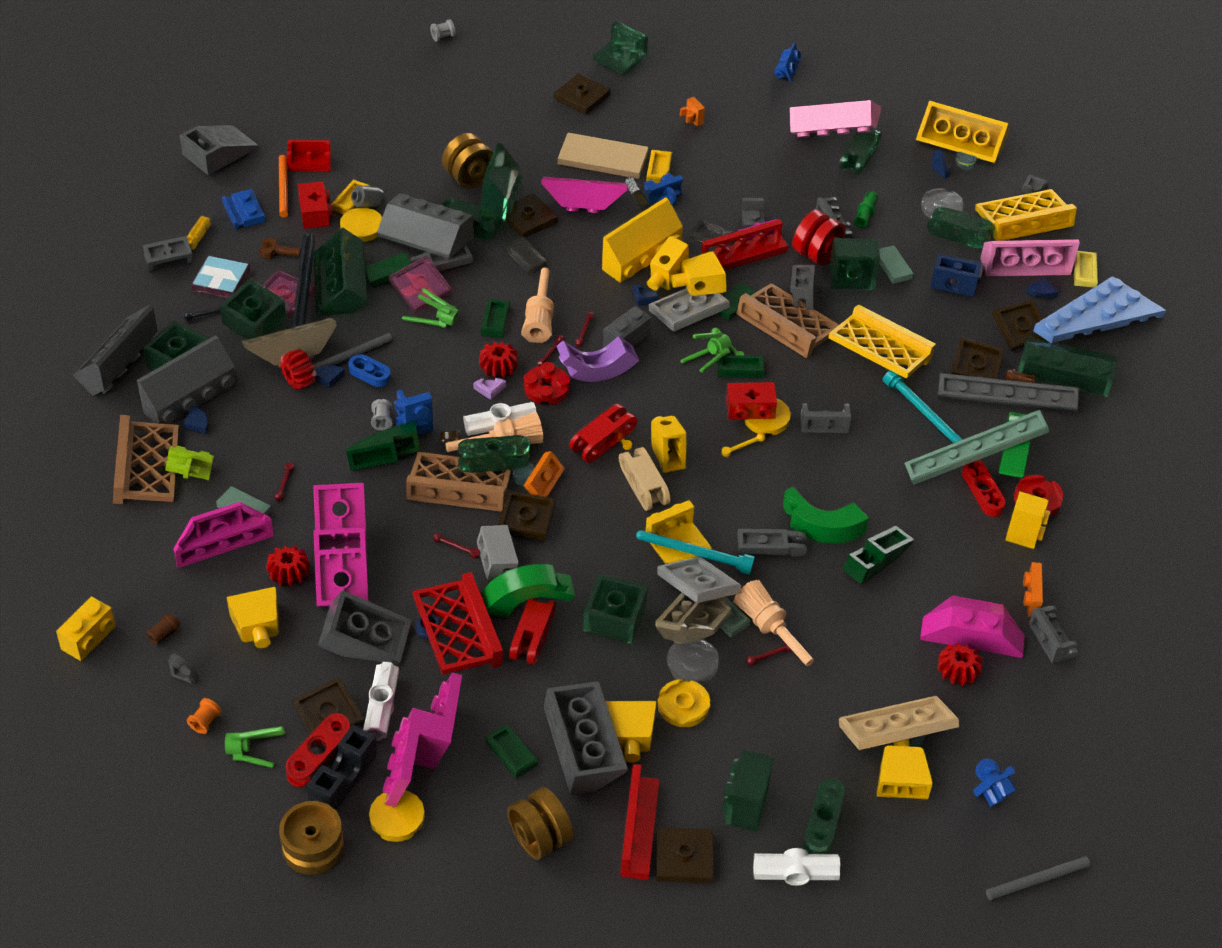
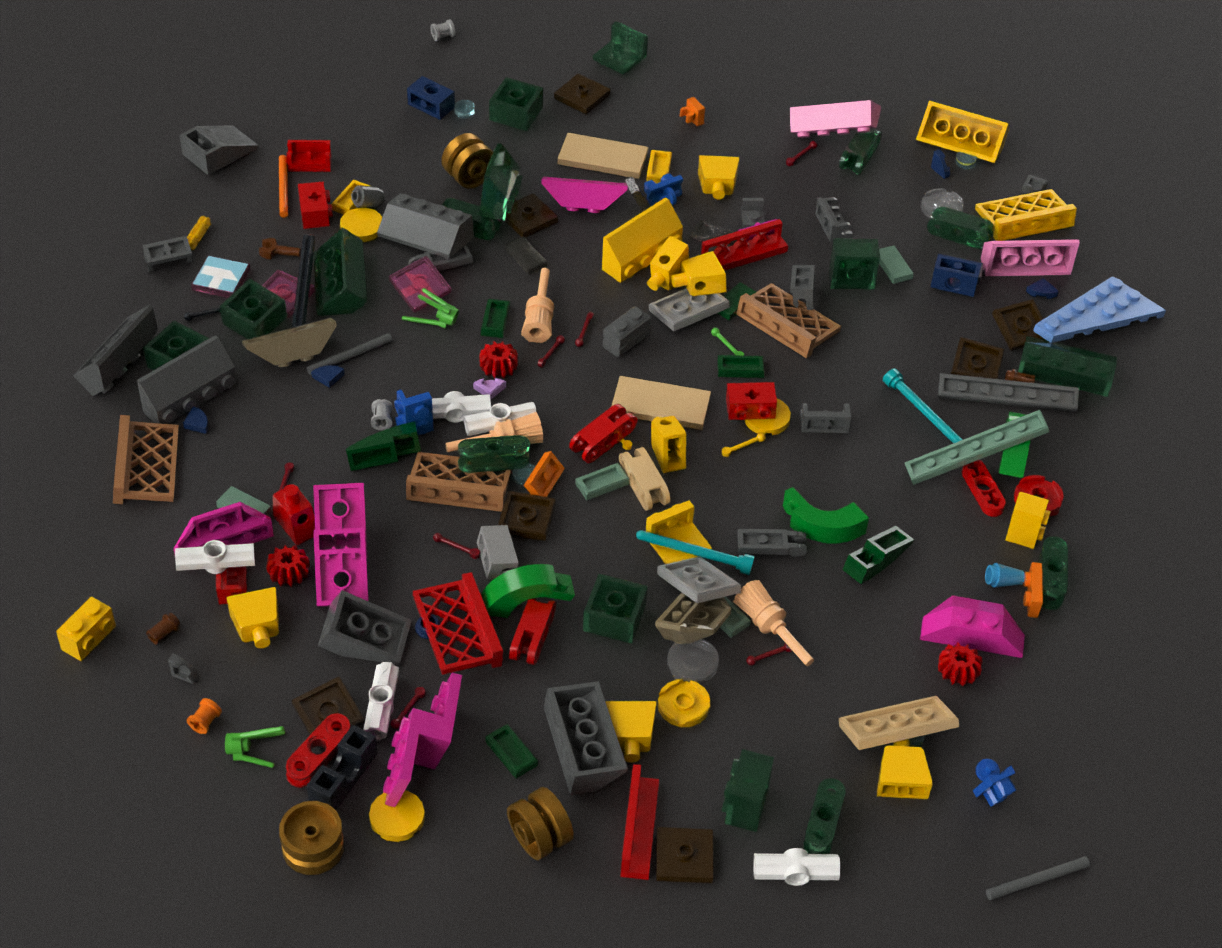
lime hips [165,446,214,480] -> none
blue plate [222,189,265,230] -> none
red gear [280,349,316,390] -> none
blue plate [348,354,391,387] -> none
dark green tile [364,252,413,287] -> none
dark brown plate [439,430,464,446] -> none
red plate [524,362,570,405] -> none
medium lavender arch [556,336,639,382] -> none
dark blue tile [632,285,660,306] -> none
bright green plant [680,331,732,373] -> none
blue hinge [774,42,802,82] -> none
red wheel [792,209,846,266] -> none
yellow fence [828,304,936,379] -> none
green pin [854,191,879,228] -> none
dark grey hinge [1029,606,1078,663] -> none
light yellow tile [1074,251,1098,288] -> none
none -> white piece [175,540,255,574]
none -> red hinge [216,566,247,605]
none -> red torso [273,484,315,546]
none -> dark red hinge [390,687,425,729]
none -> dark blue brick [407,76,455,120]
none -> white piece [432,391,491,423]
none -> clear light blue tile [454,100,475,118]
none -> clear green brick [489,77,543,131]
none -> sand green tile [575,463,629,501]
none -> tan tile [611,376,711,430]
none -> yellow torso [698,155,739,200]
none -> dark red hinge [786,141,818,166]
none -> dark azure cone [985,563,1025,588]
none -> clear green piece [1038,536,1068,610]

